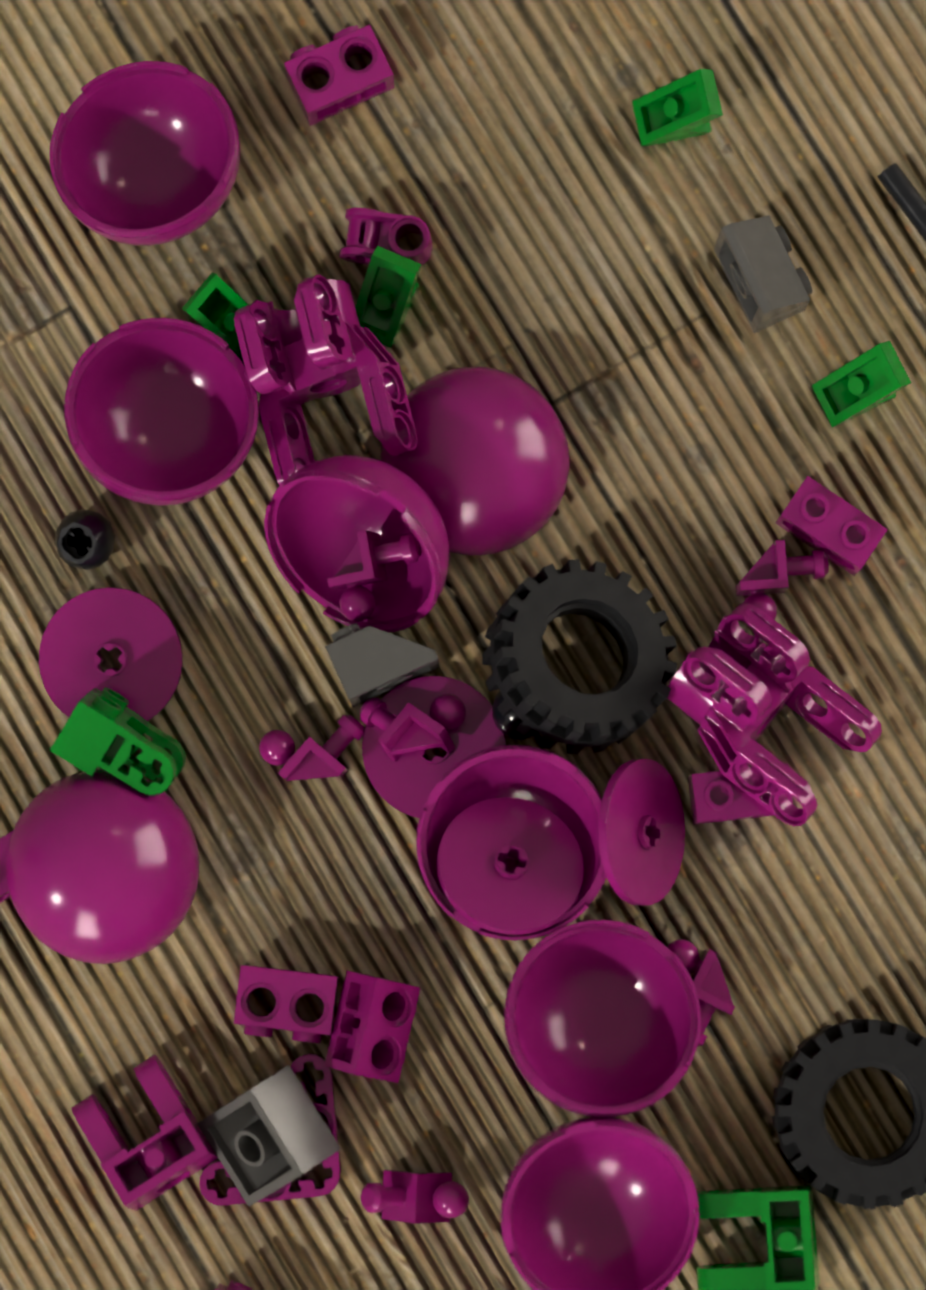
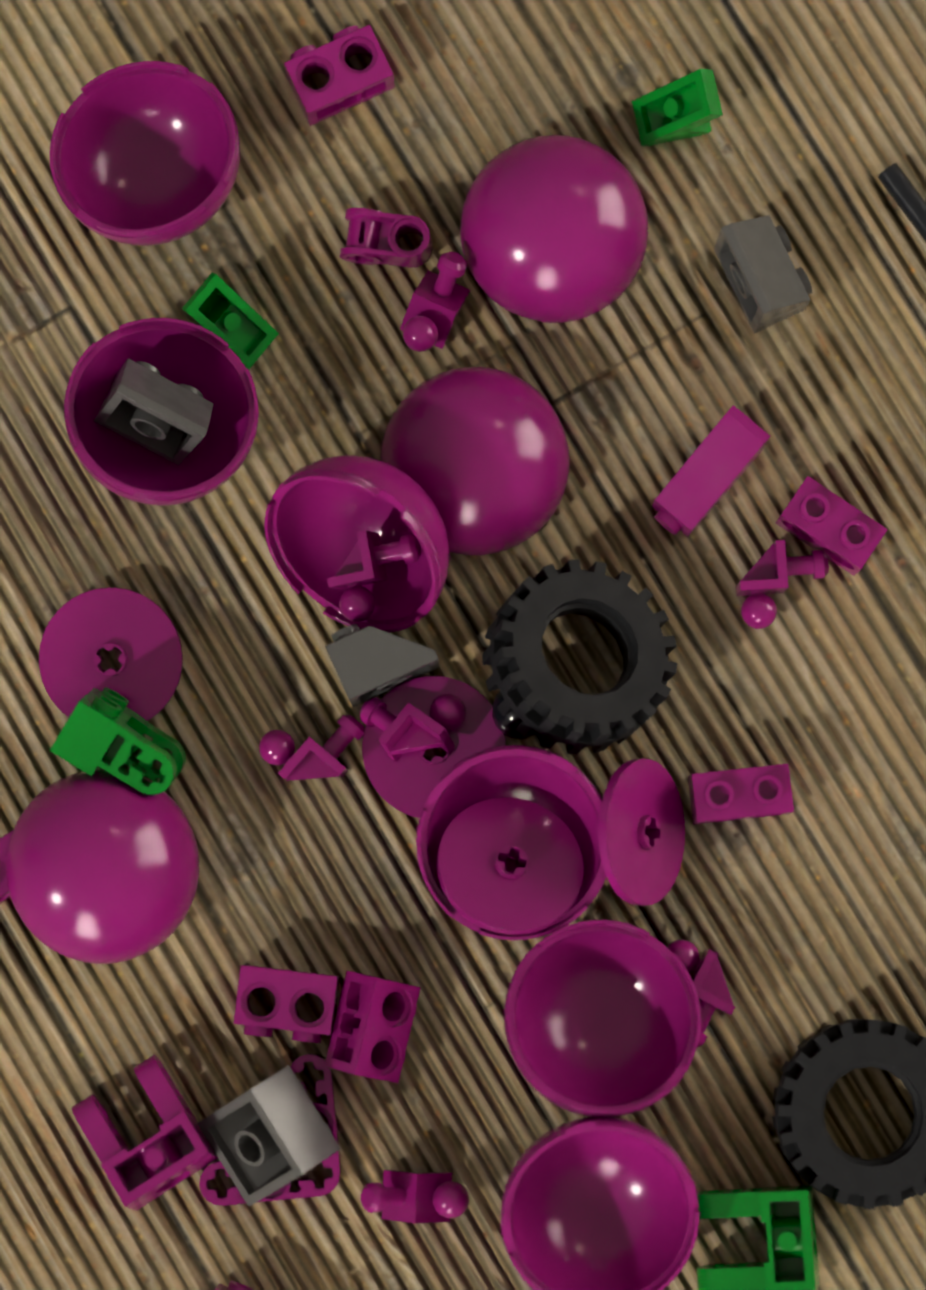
black piece [54,509,116,570] -> none
magenta piece [234,275,417,486] -> none
green slope [355,246,422,348] -> none
magenta piece [667,603,882,826] -> none
green slope [811,341,911,427] -> none
none -> dark grey slope [94,358,214,466]
none -> magenta piece [400,252,471,352]
none -> magenta piece [460,135,648,323]
none -> magenta slope [652,405,770,537]

